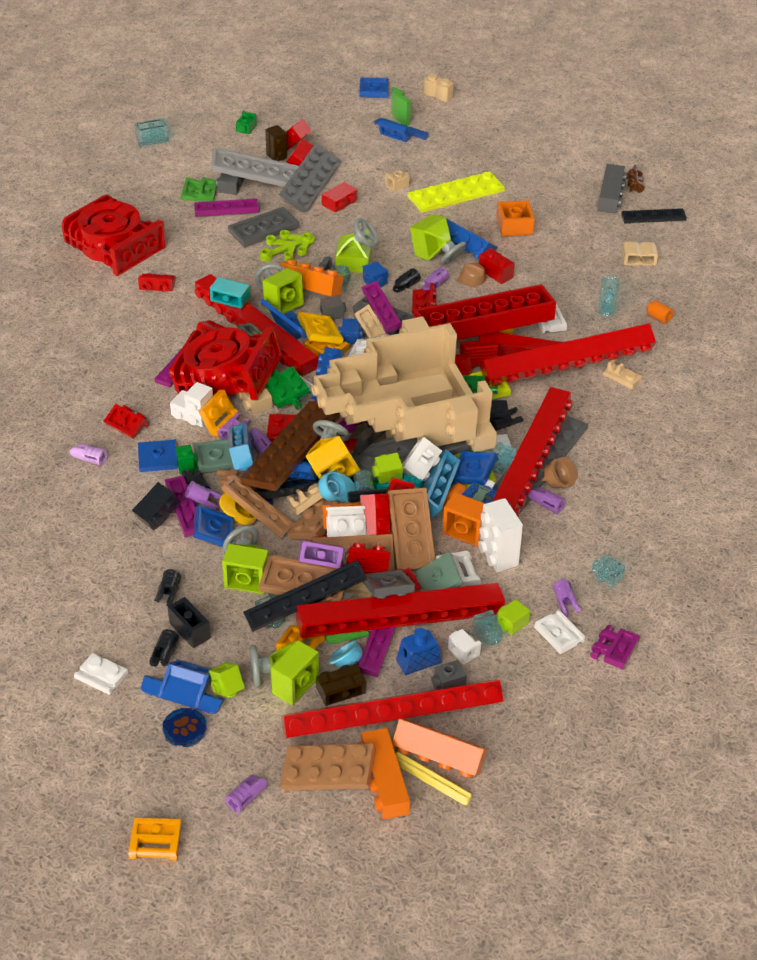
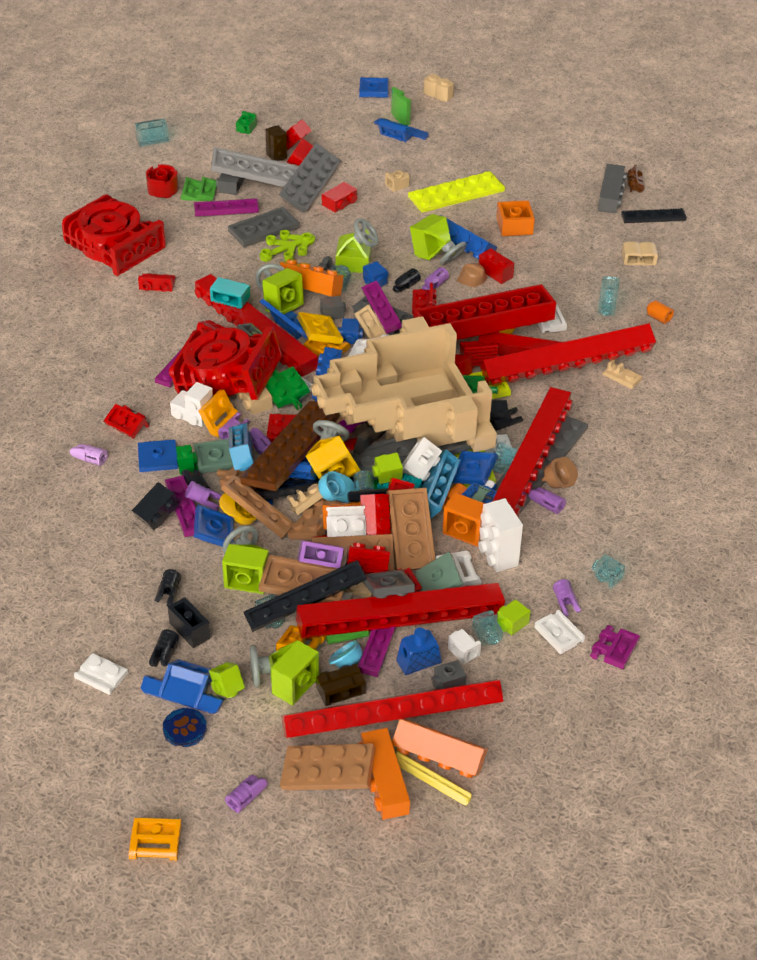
none -> red brick [146,164,179,198]

